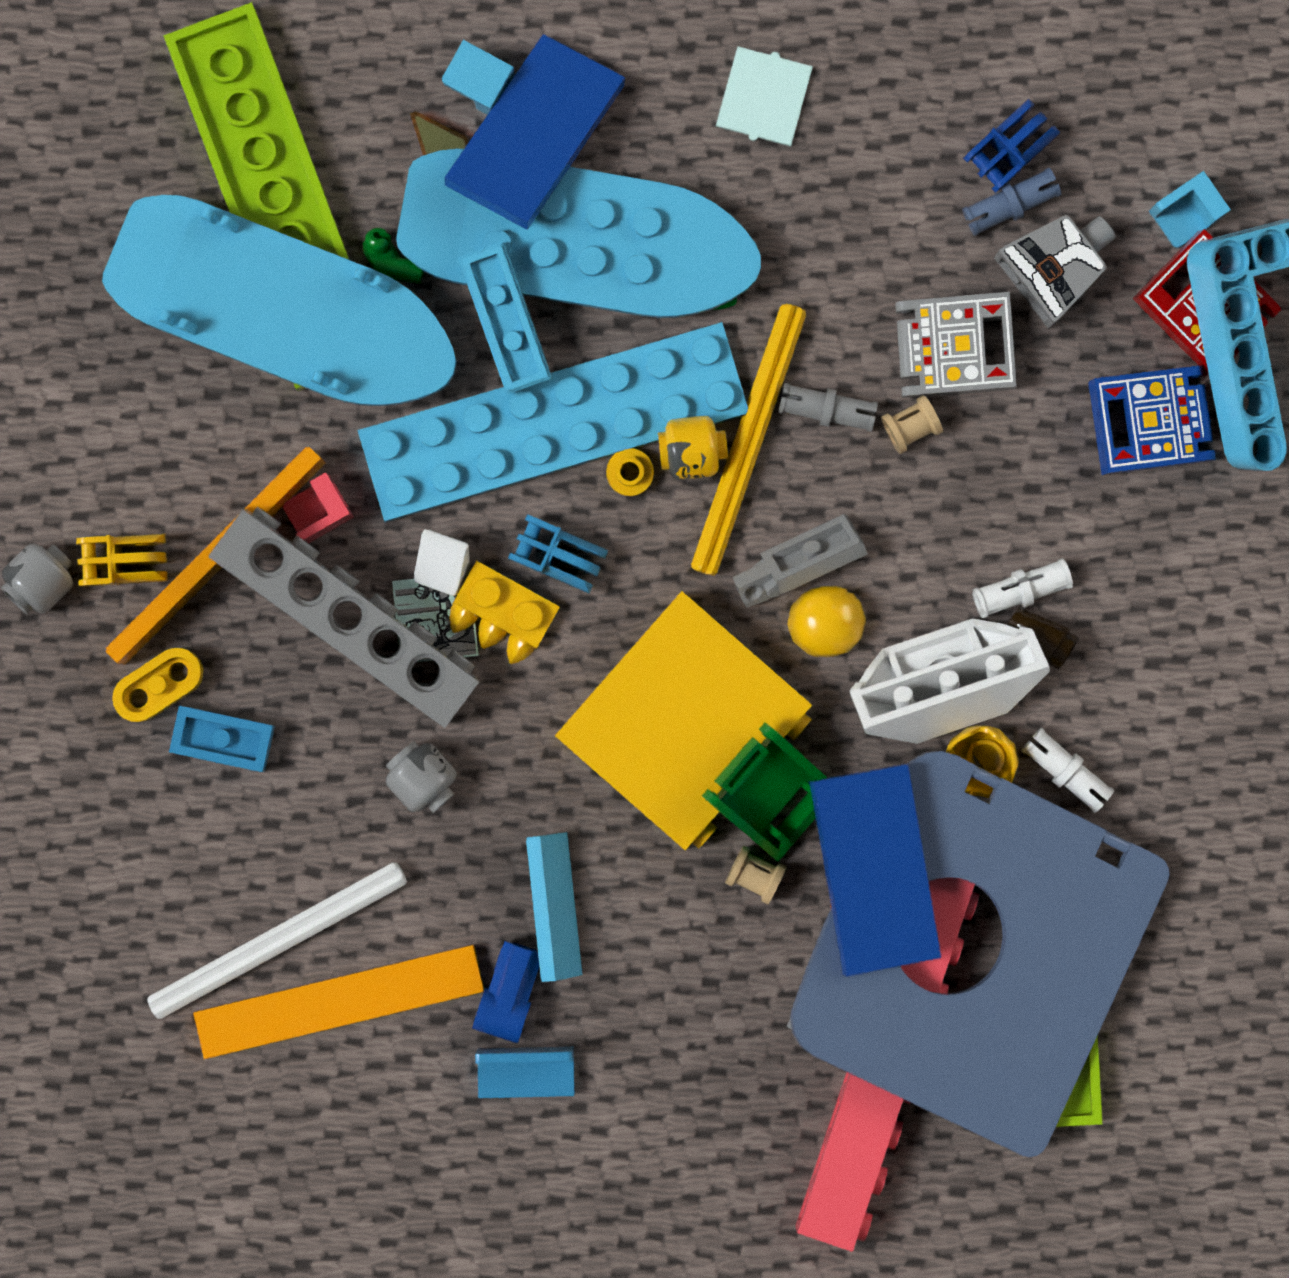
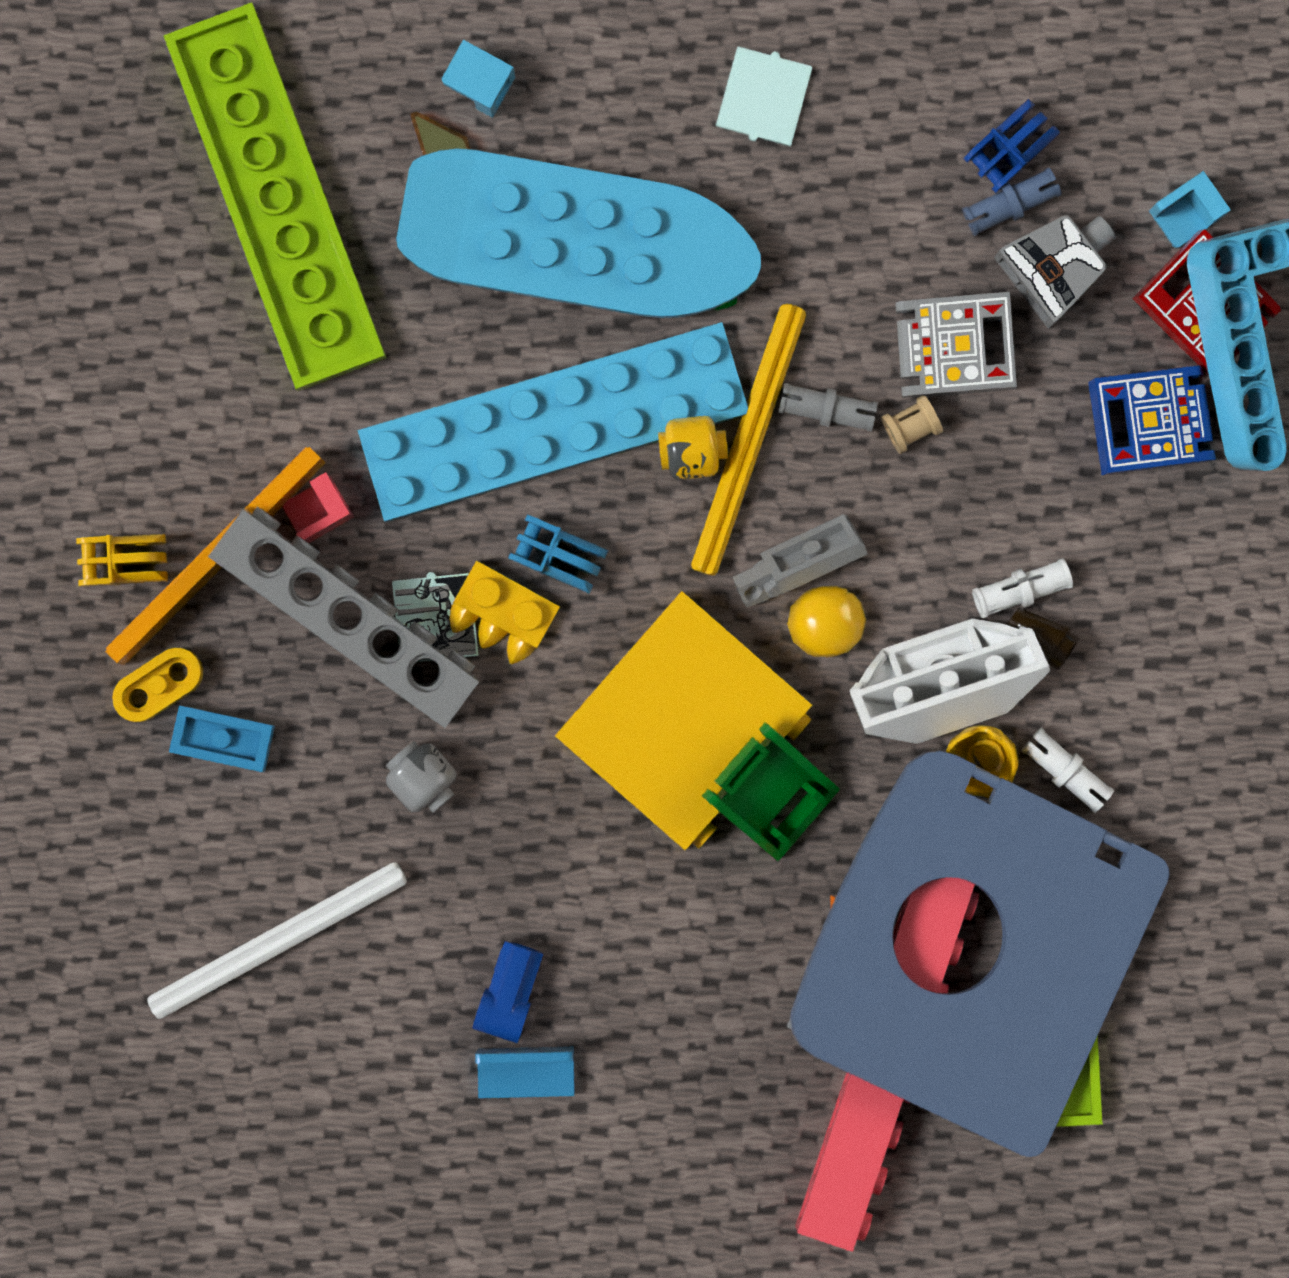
light grey head [1,543,73,615] -> none
medium azure piece [102,195,457,406] -> none
light orange tile [193,944,485,1059] -> none
green arm [363,228,424,285] -> none
white slope [414,529,470,596] -> none
blue tile [445,34,625,230] -> none
medium azure tile [458,241,553,394] -> none
medium azure tile [526,832,583,982] -> none
yellow plate [606,448,654,496] -> none
tan bush [725,845,786,904] -> none
blue tile [810,764,941,976] -> none

